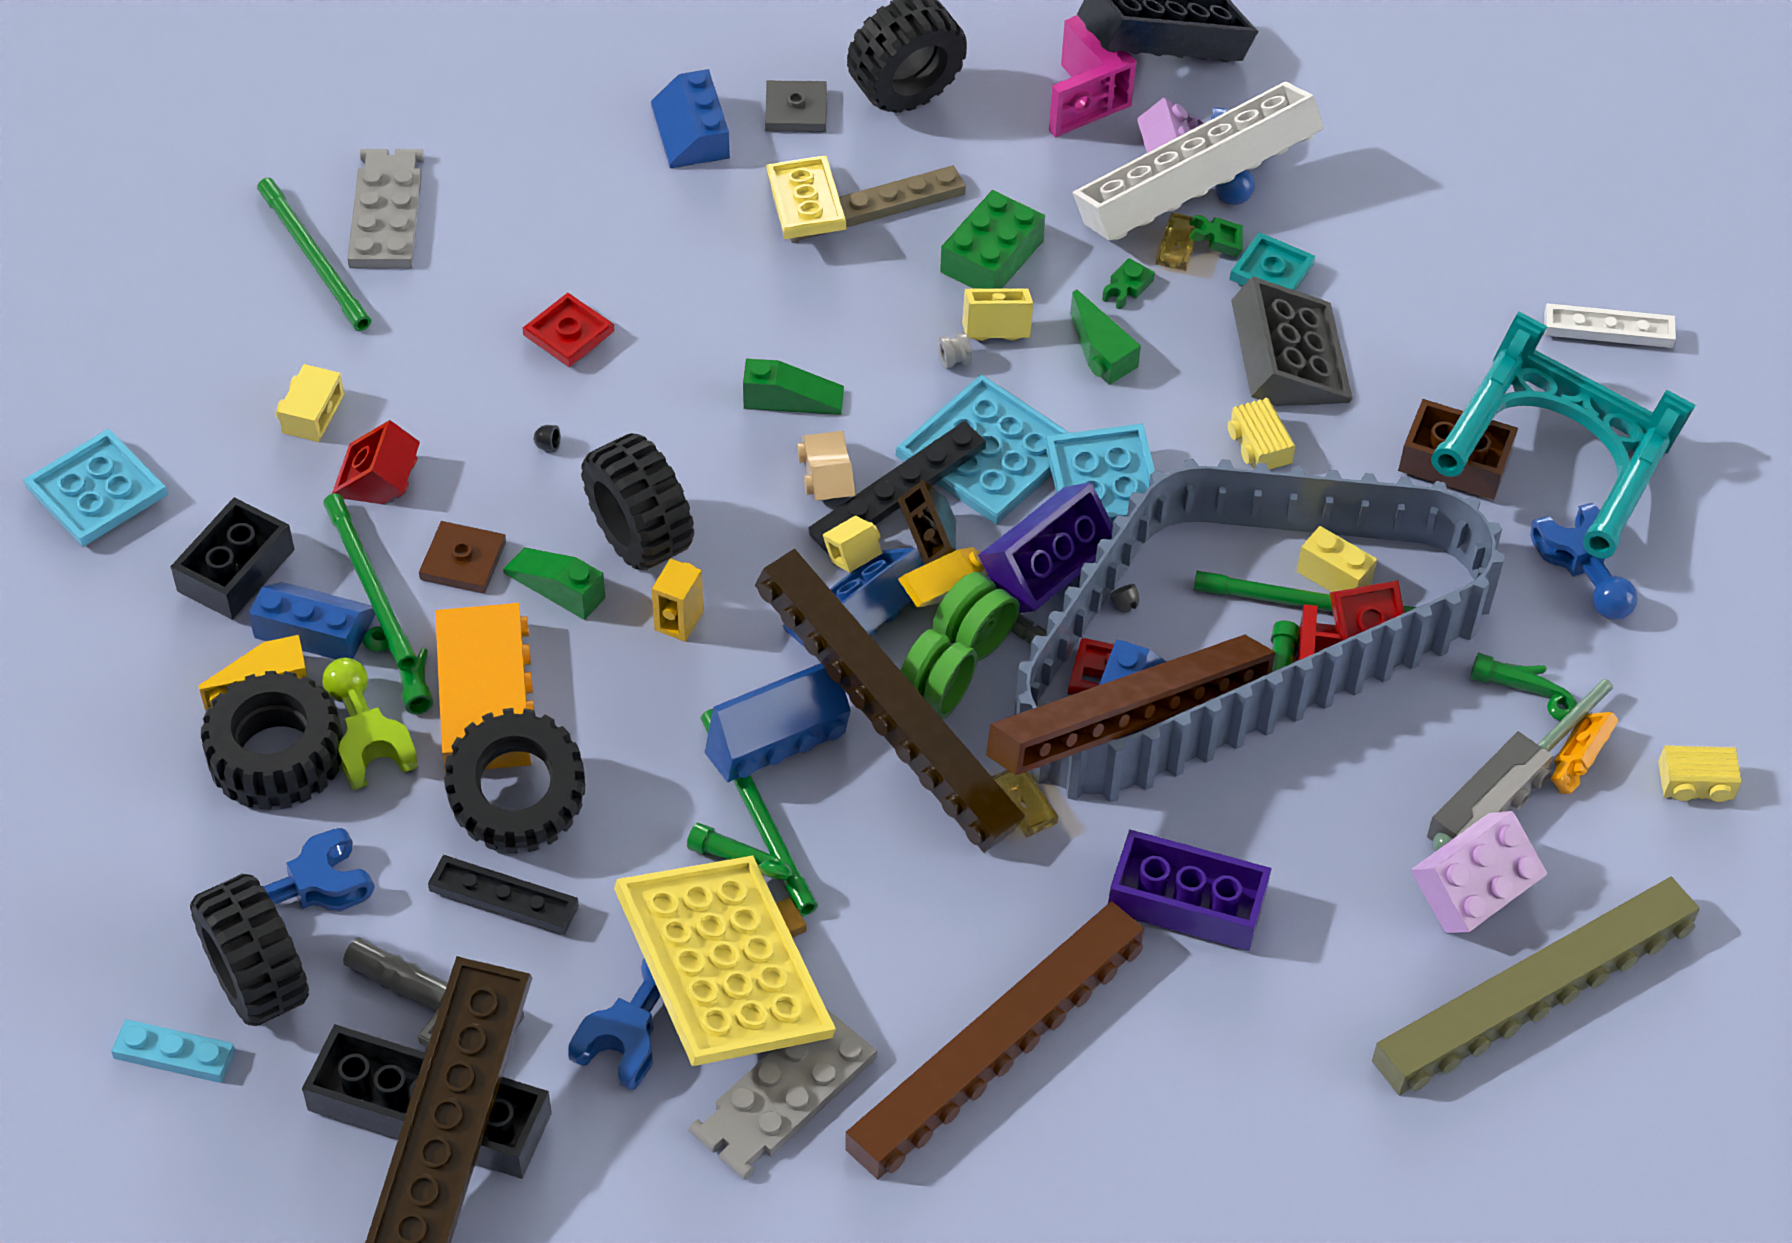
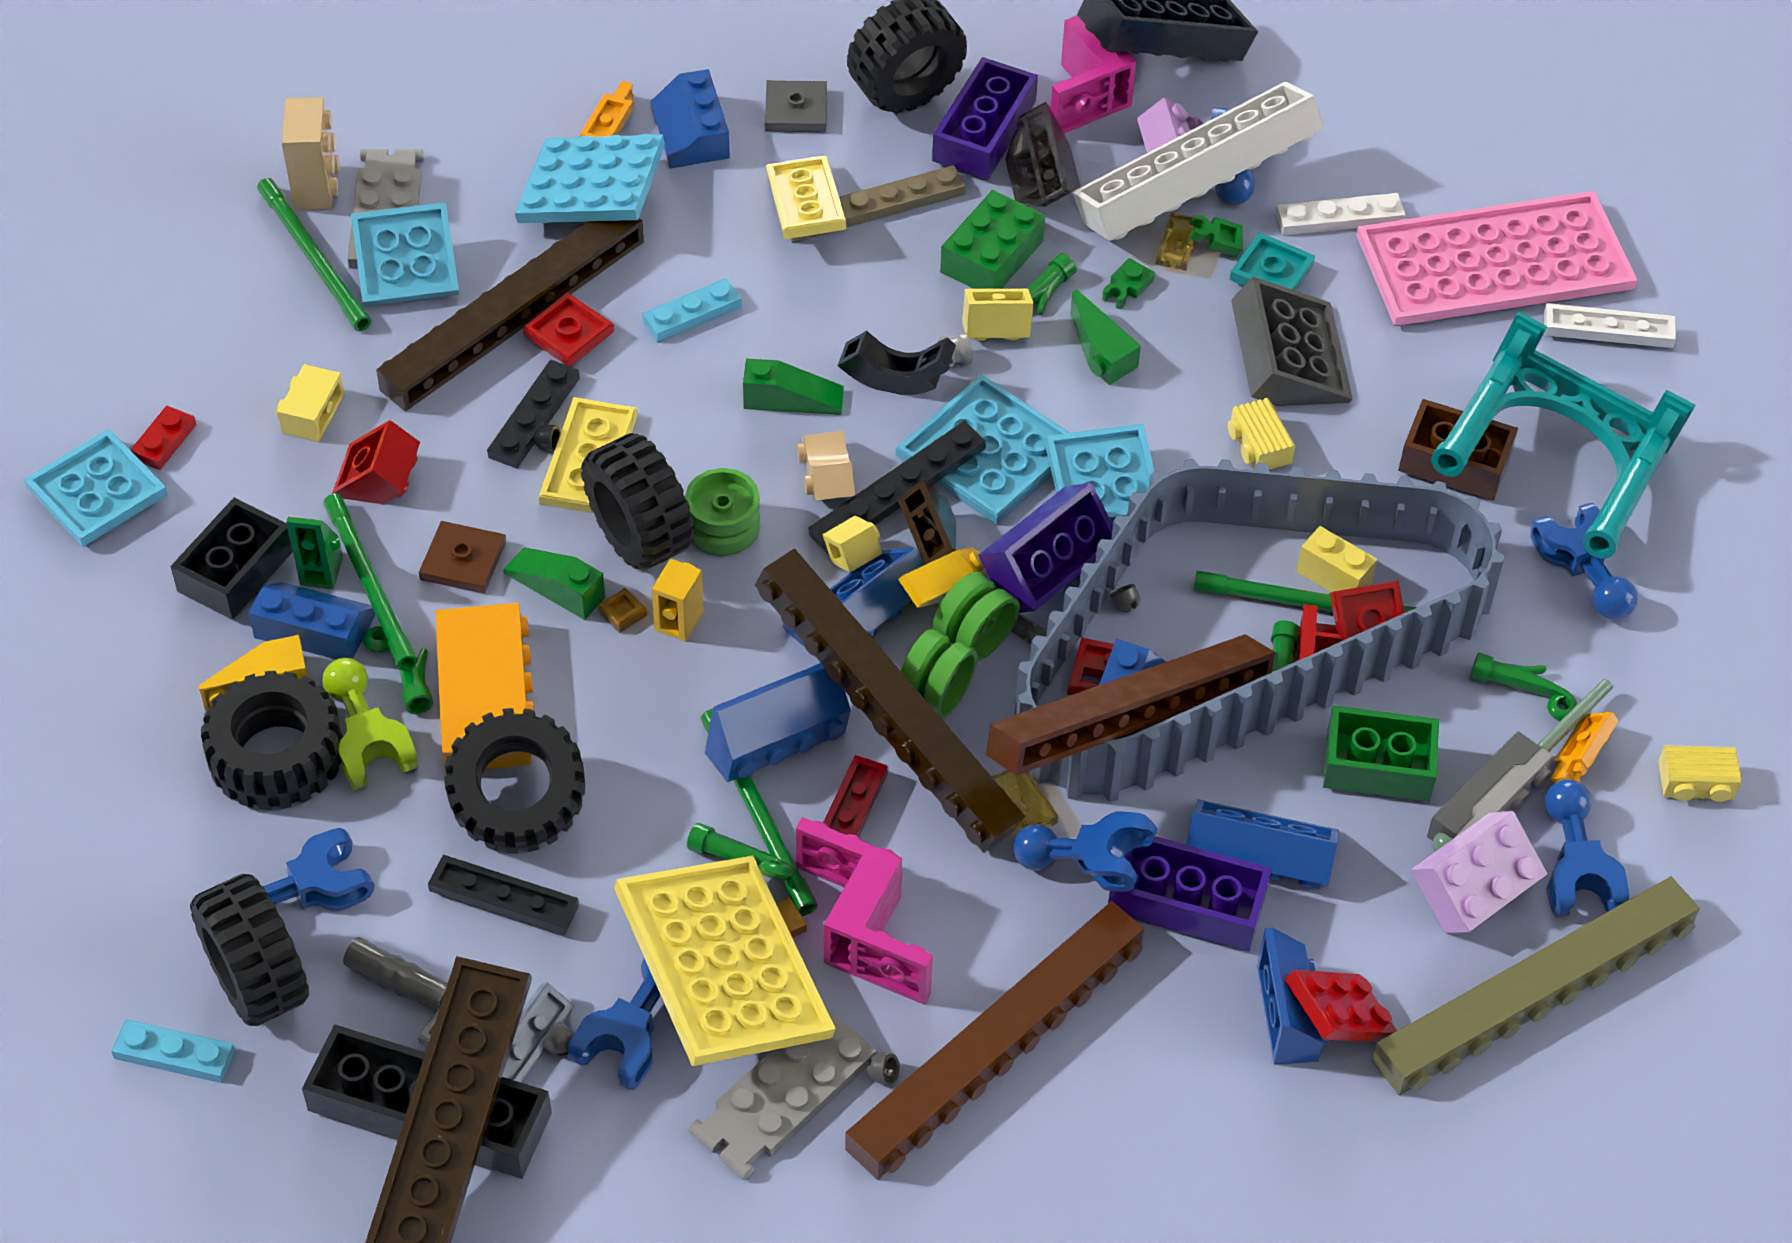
none -> red plate [130,405,197,470]
none -> tan brick [282,97,340,210]
none -> green slope [286,517,343,590]
none -> medium azure plate [351,202,459,307]
none -> dark brown brick [376,218,644,412]
none -> black plate [487,359,580,469]
none -> sand blue tile [502,982,575,1082]
none -> medium azure plate [515,134,665,223]
none -> light yellow tile [539,397,638,513]
none -> dark grey hinge [543,1022,574,1056]
none -> light orange hinge [580,81,635,137]
none -> pearl gold tile [598,588,647,633]
none -> medium azure plate [642,278,742,343]
none -> bright green wheel [685,468,761,556]
none -> dark pink bracket [796,817,933,1005]
none -> dark red plate [823,755,888,837]
none -> black arch [837,330,956,395]
none -> dark grey hinge [867,1053,900,1084]
none -> dark purple brick [932,57,1038,180]
none -> clear smoke wedge [1005,101,1081,207]
none -> blue piece [1013,811,1157,892]
none -> green plant [1027,253,1077,315]
none -> blue slope [1186,799,1339,888]
none -> blue slope [1257,928,1328,1065]
none -> white plate [1276,193,1405,236]
none -> red plate [1285,970,1397,1042]
none -> green brick [1323,706,1439,801]
none -> bright pink plate [1356,191,1638,326]
none -> blue piece [1545,779,1629,916]

